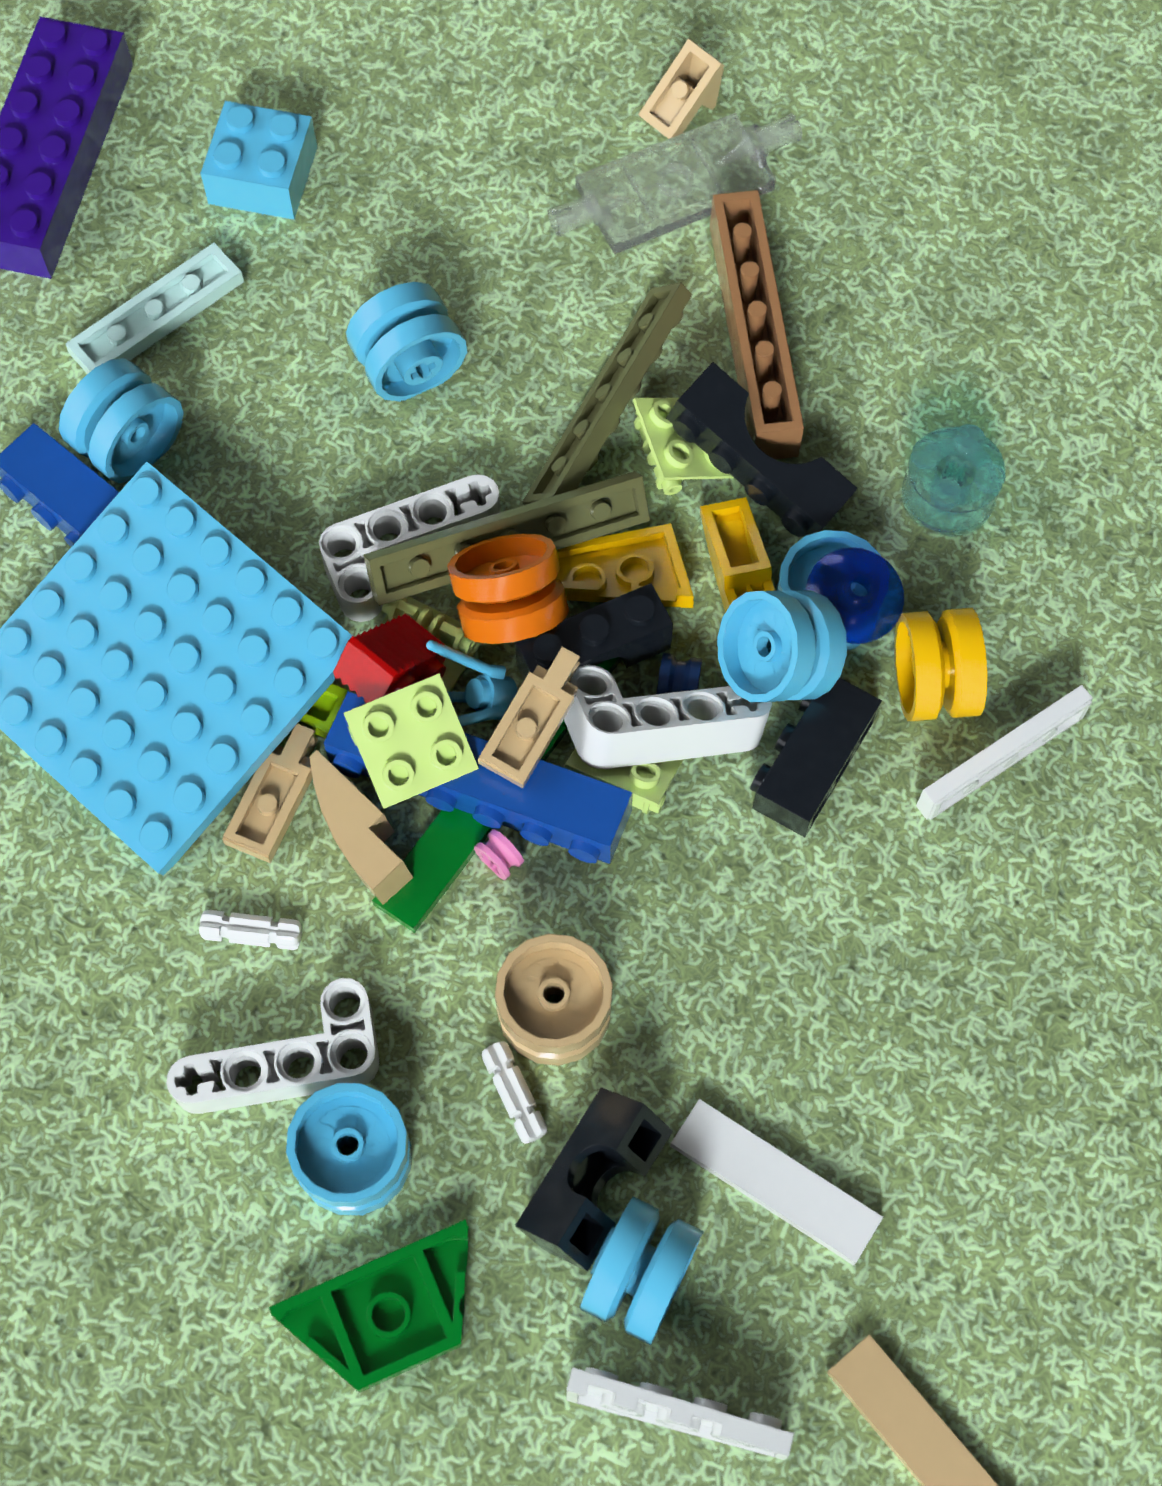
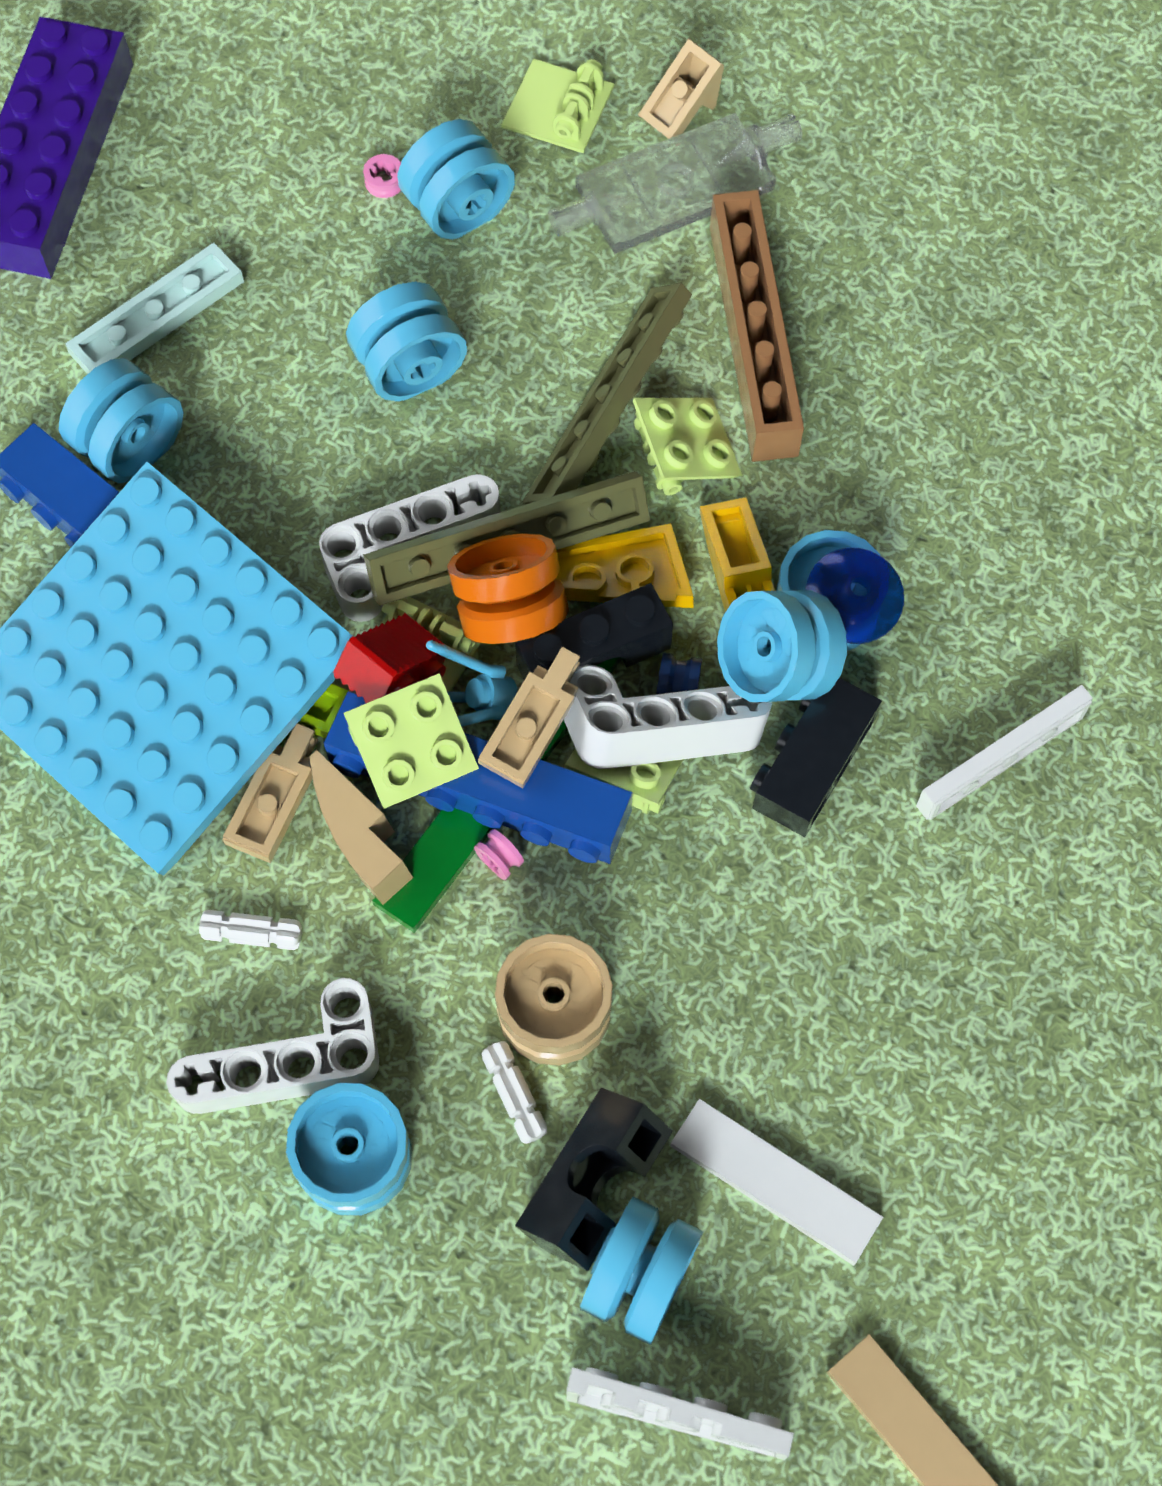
medium azure brick [200,101,317,220] -> none
green wing [268,1220,470,1393] -> none
black arch [666,362,858,537] -> none
yellow wheel [894,608,987,721] -> none
clear light blue brick [901,424,1006,537] -> none
none -> bright pink bush [363,154,401,198]
none -> medium azure wheel [397,119,515,240]
none -> yellowish green hinge [501,59,614,153]

